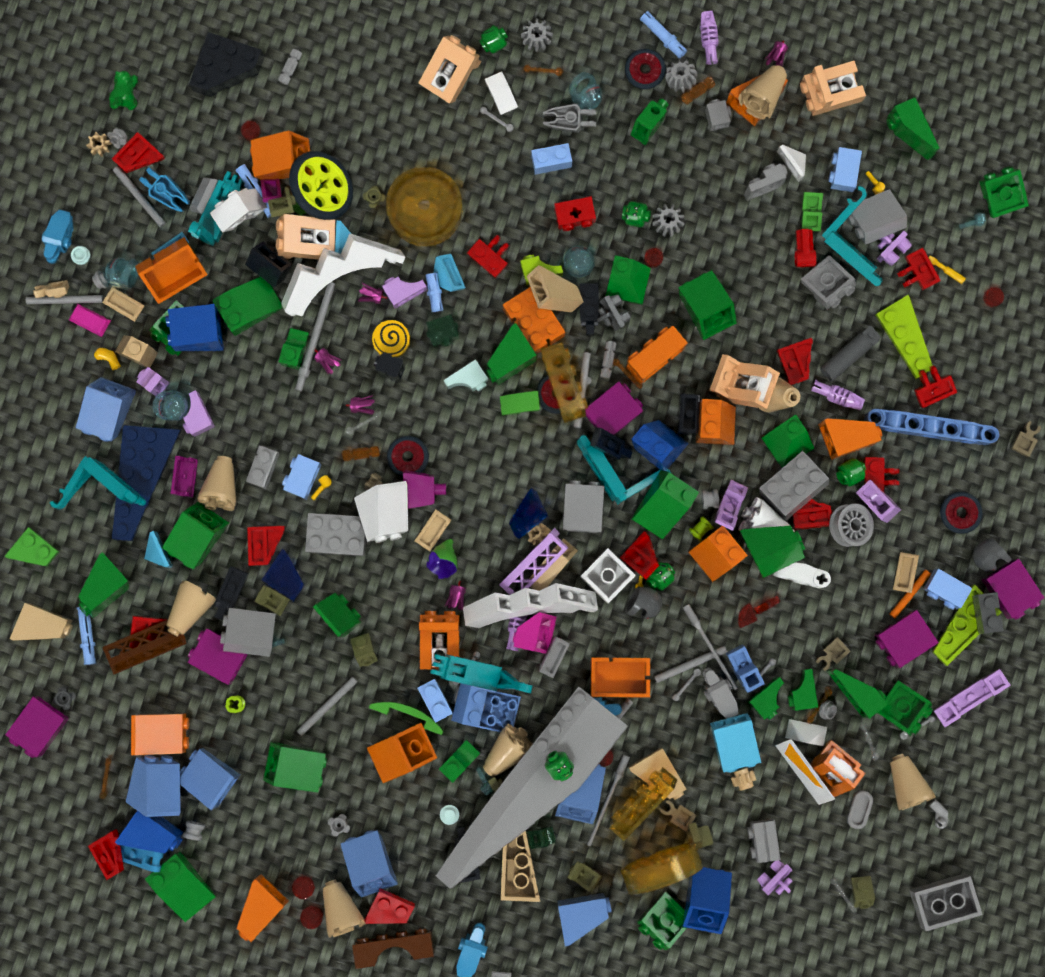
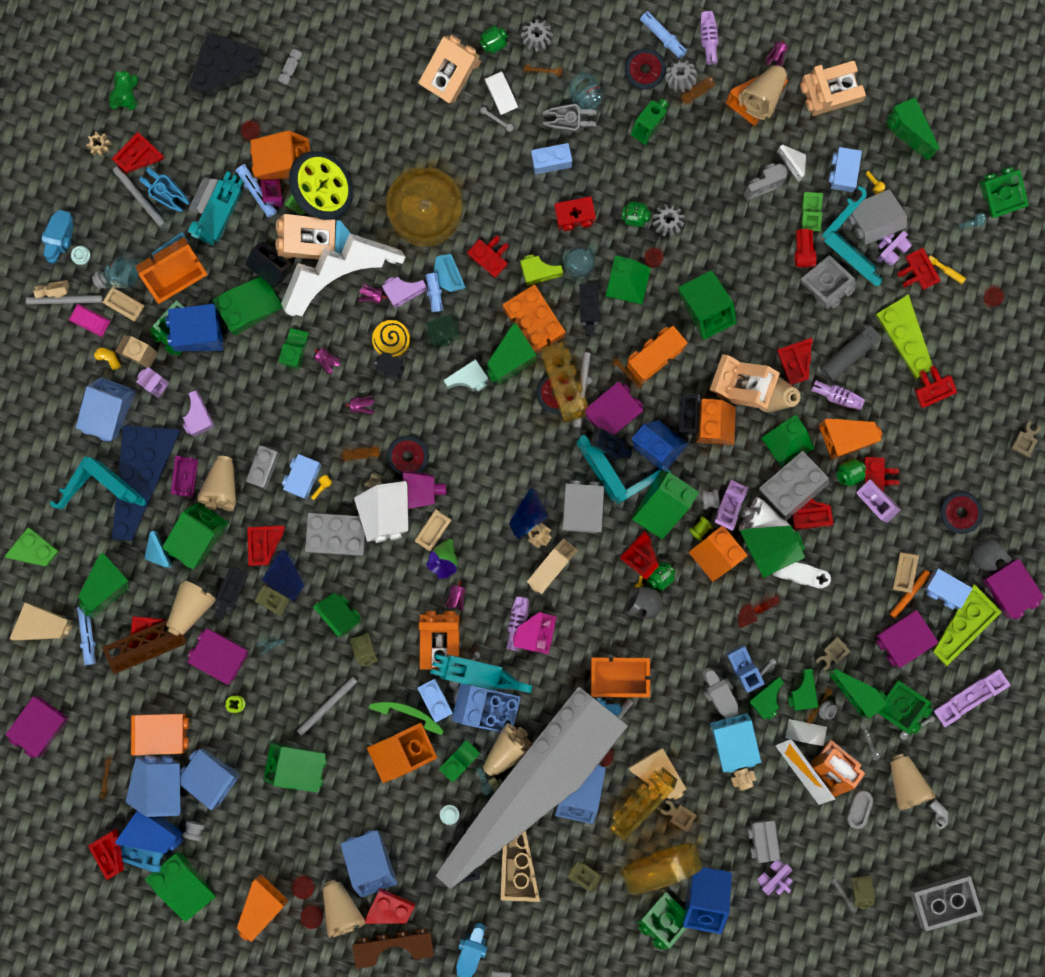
dark grey plate [53,687,76,710] -> none
light grey plate [107,128,127,149] -> none
clear light blue helmet [153,390,189,421] -> none
white brick [210,188,268,232] -> none
light grey brick [220,608,276,657] -> none
olive bracket [268,187,296,217] -> none
light grey bar [295,282,335,392] -> none
light grey plate [328,814,350,836] -> none
clear hinge [346,412,382,435] -> none
olive plate [363,186,385,208] -> none
white arch [463,583,598,628] -> none
bright green slope [500,391,540,416] -> none
lavender fence [500,528,569,595] -> none
clear green leg [526,826,556,849] -> none
tan slope [527,266,583,312] -> none
light grey tile [539,636,570,678] -> none
green head [544,751,574,781] -> none
medium blue slope [558,893,611,946] -> none
white brick [580,549,636,604] -> none
light grey piece [587,754,630,846] -> none
dark grey hips [597,294,631,331] -> none
light grey axle [600,341,616,379] -> none
light grey bar [654,646,727,683] -> none
light grey hinge [672,669,701,701] -> none
light grey piece [683,604,738,690] -> none
olive bracket [686,822,713,850] -> none
light grey brick [705,99,732,131] -> none
light grey wheel [829,504,874,547] -> none
medium blue beam [864,409,999,445] -> none
dark grey brick [972,592,1004,634] -> none

